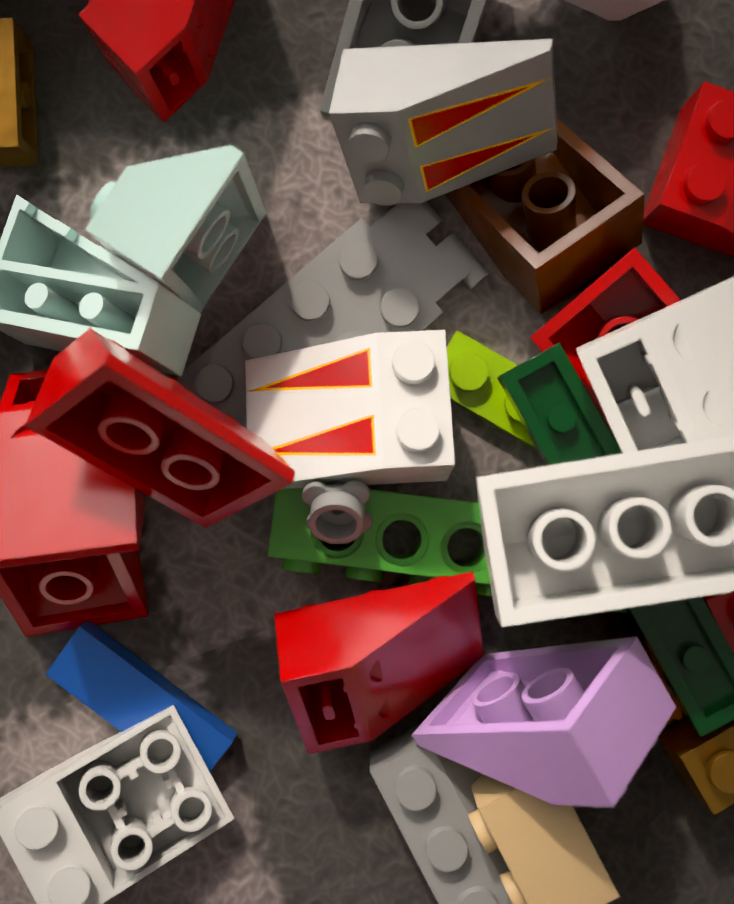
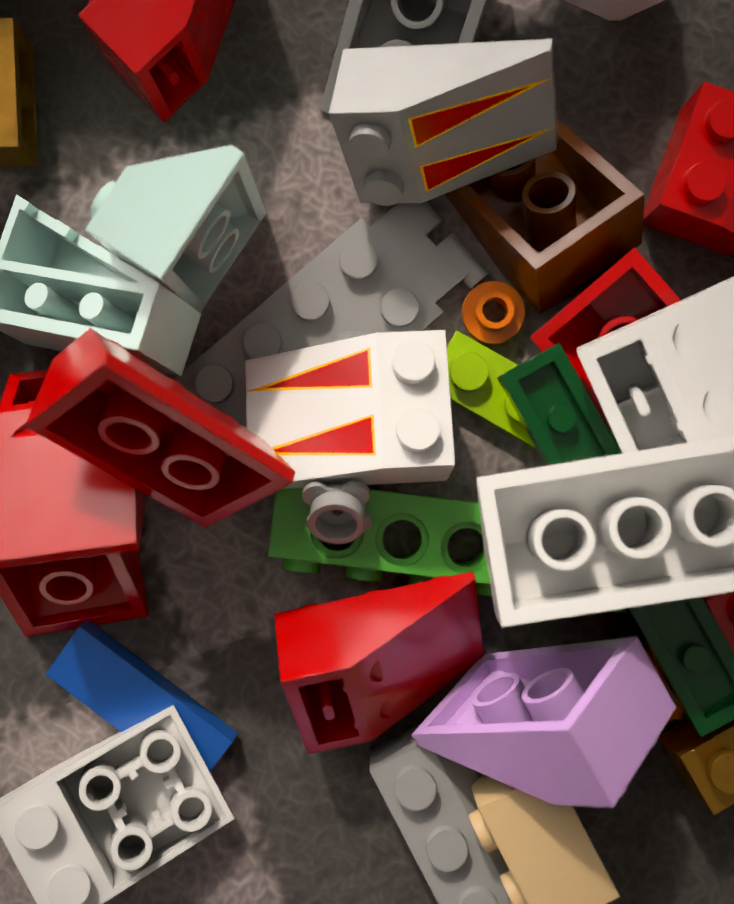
none -> orange plate [461,281,525,345]

